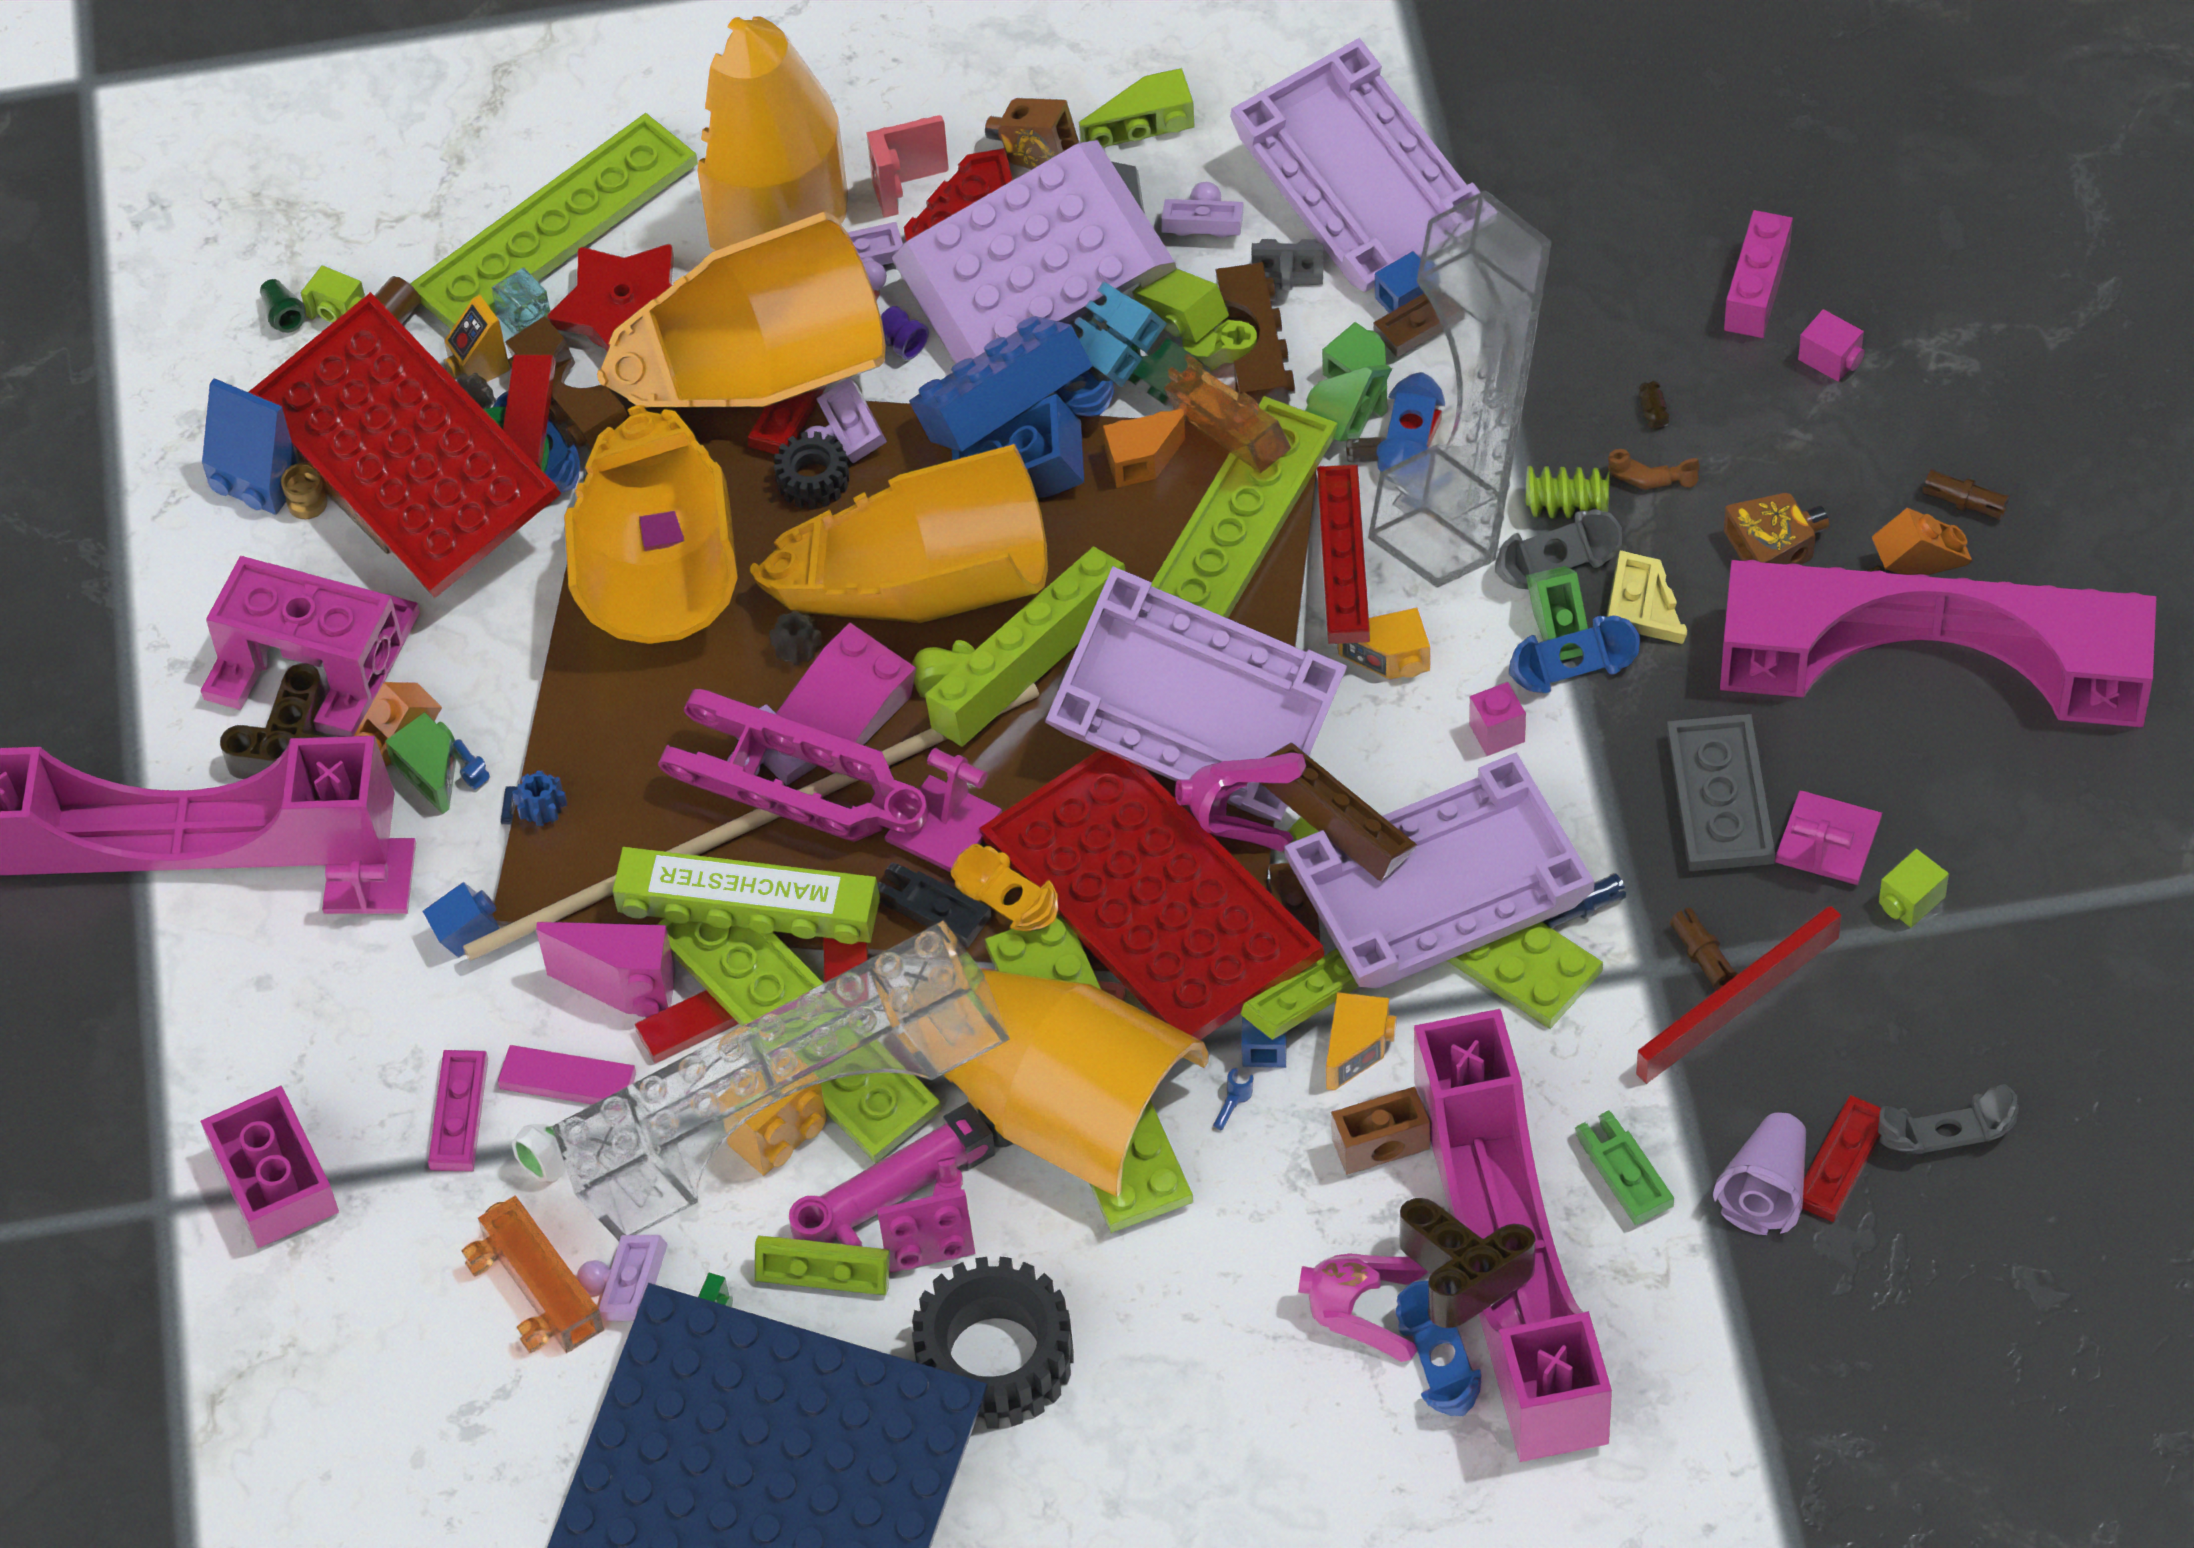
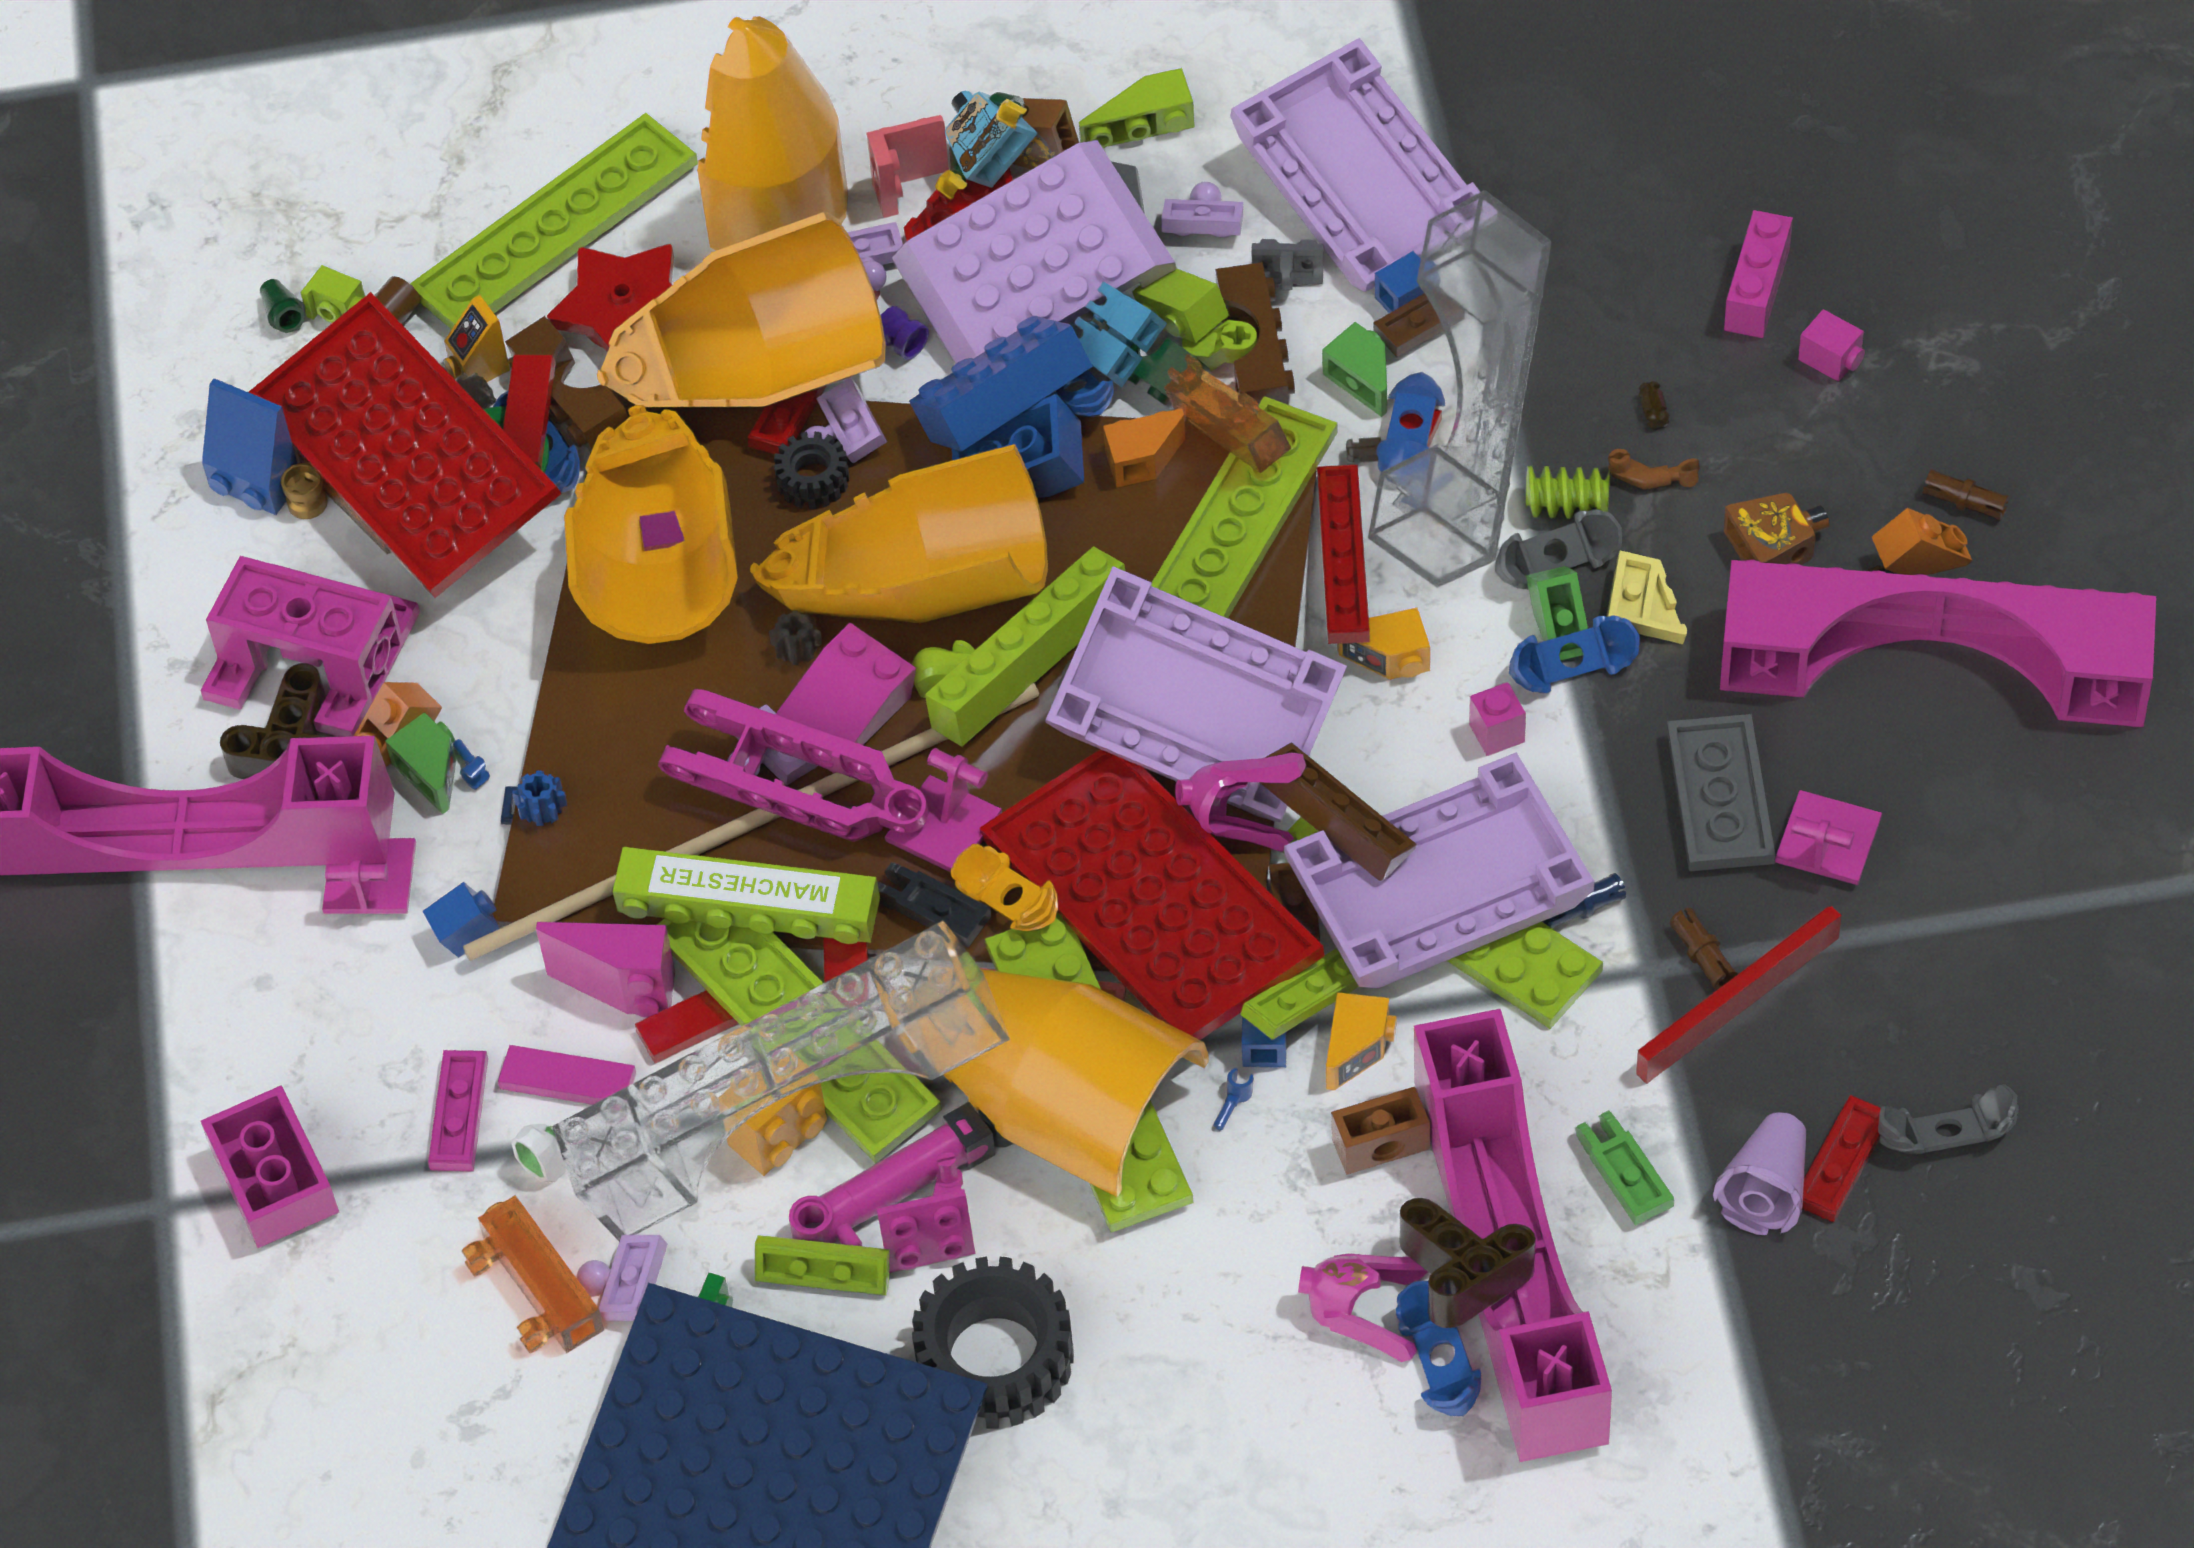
clear light blue brick [491,267,550,335] -> none
bright green slope [1305,364,1393,442] -> none
lime brick [1879,848,1949,928] -> none
none -> torso [935,91,1038,200]

